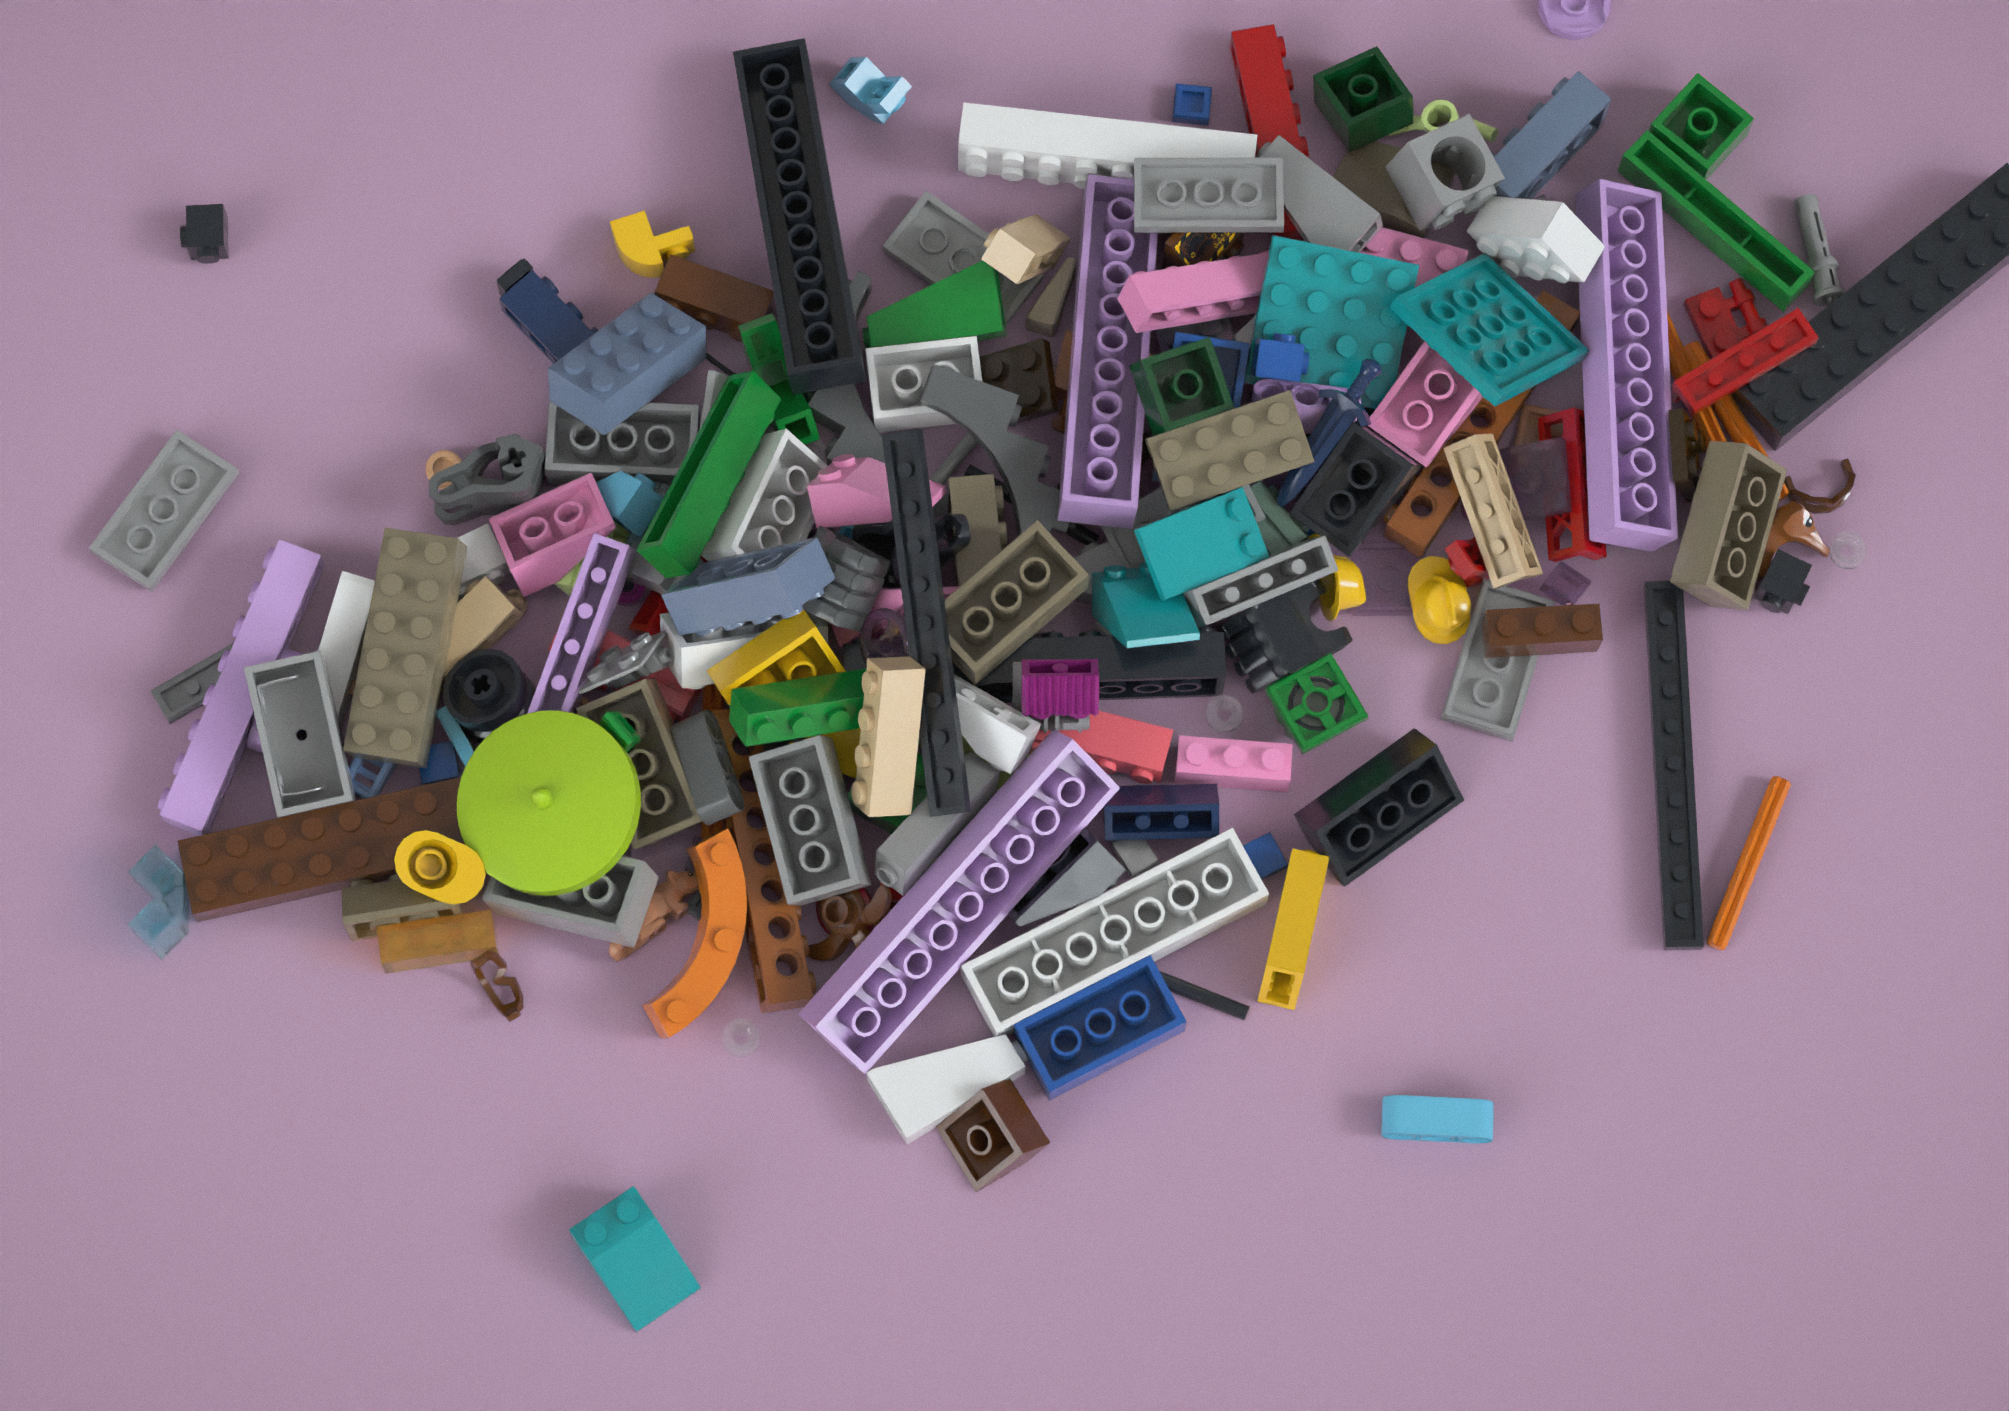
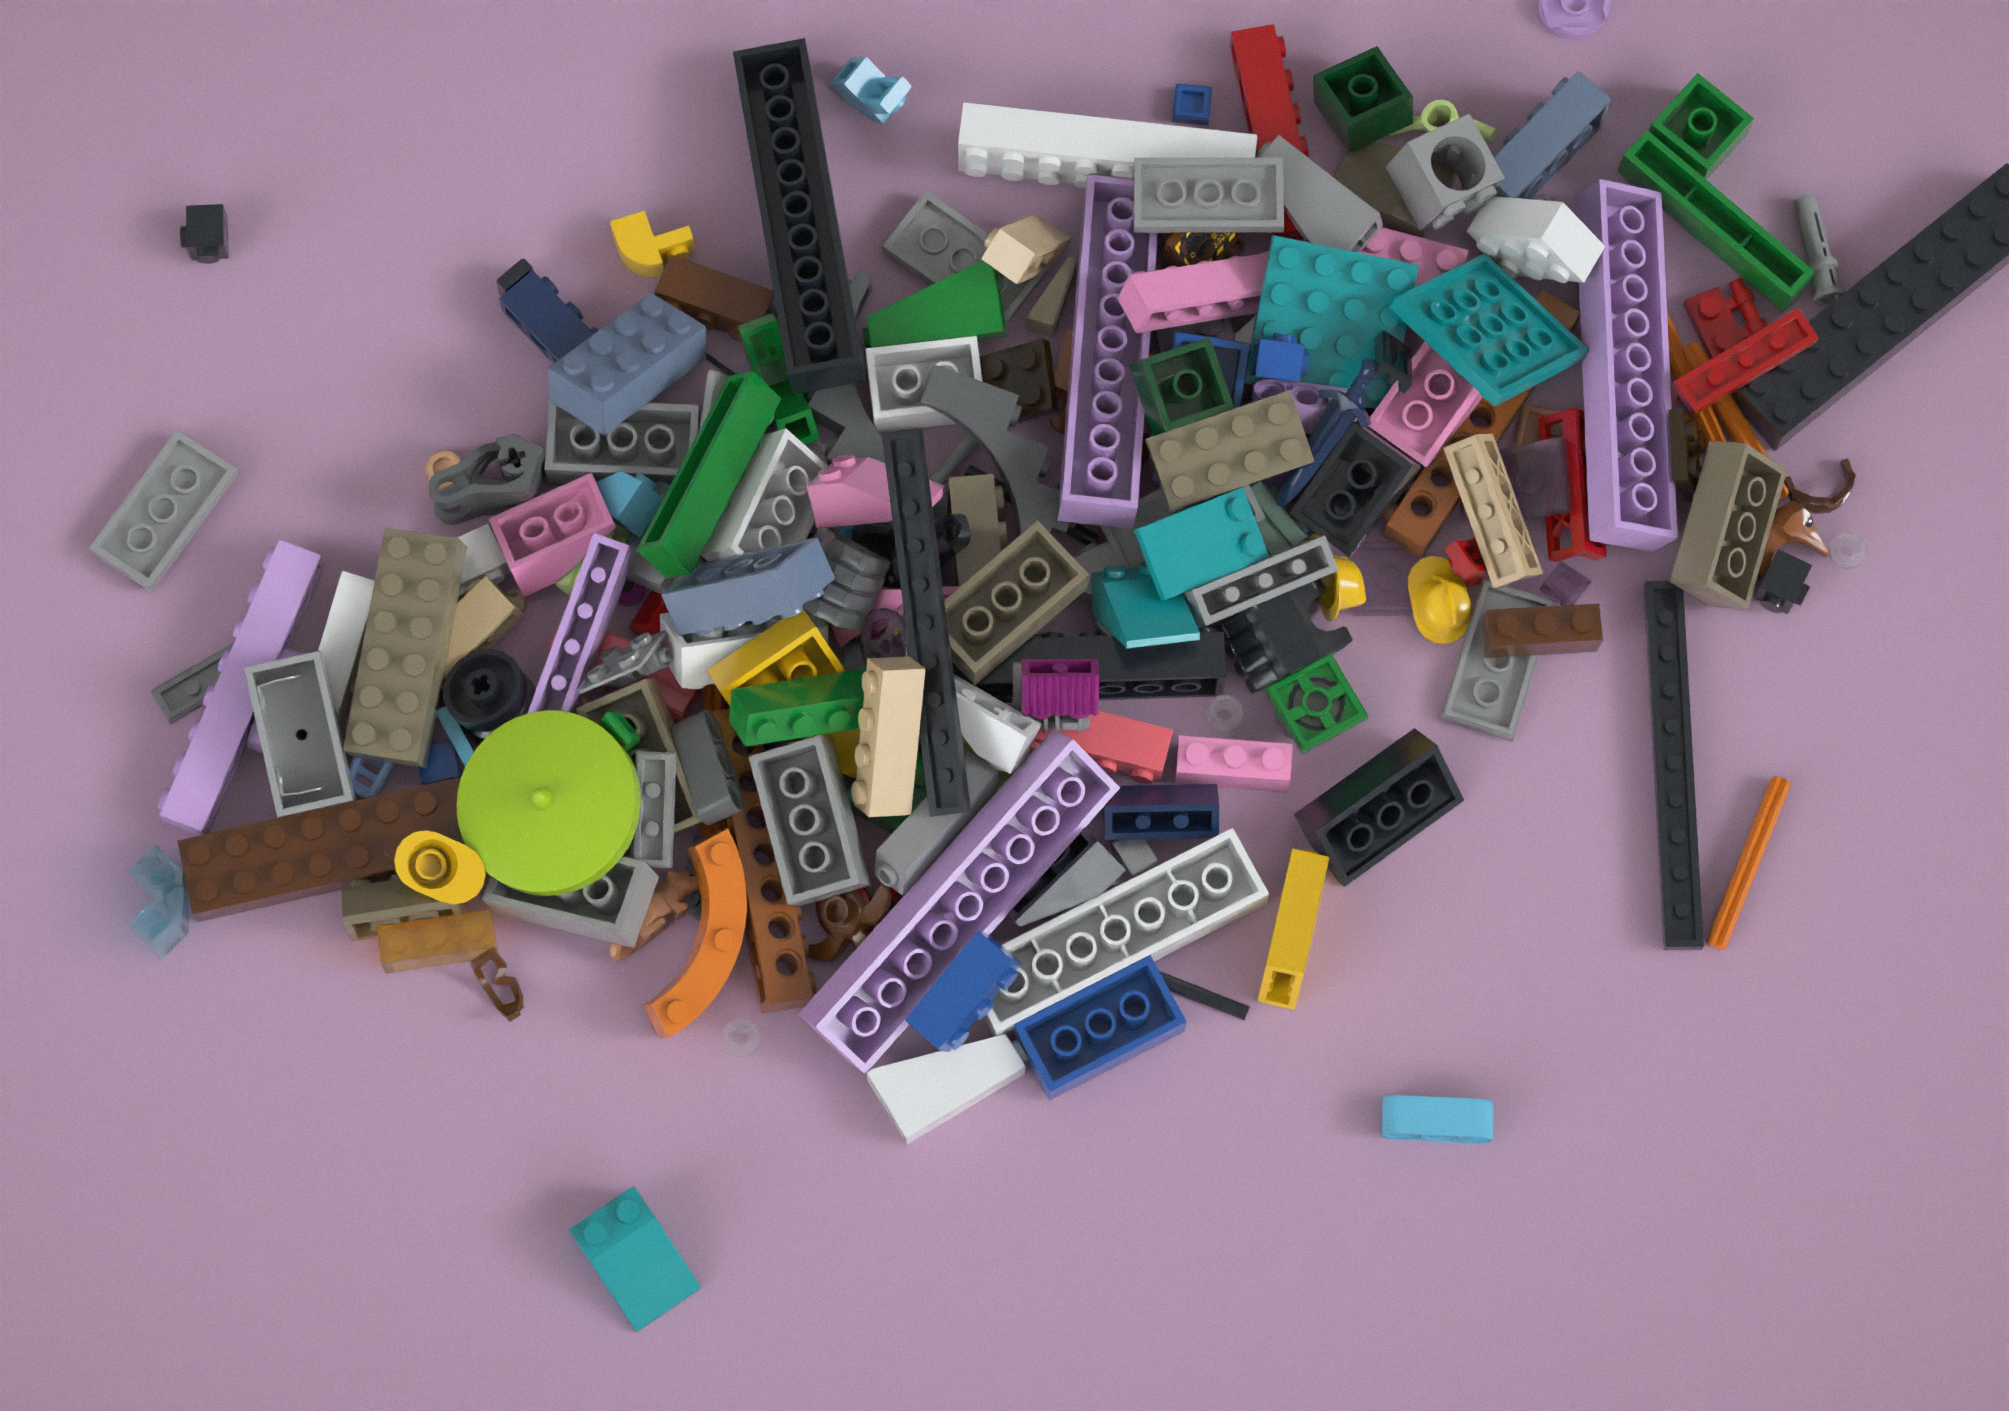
reddish brown slope [936,1078,1050,1192] -> none
blue tile [1243,832,1288,880] -> none
none -> light grey tile [633,751,676,868]
none -> blue brick [905,930,1022,1052]
none -> black tile [1374,330,1413,394]

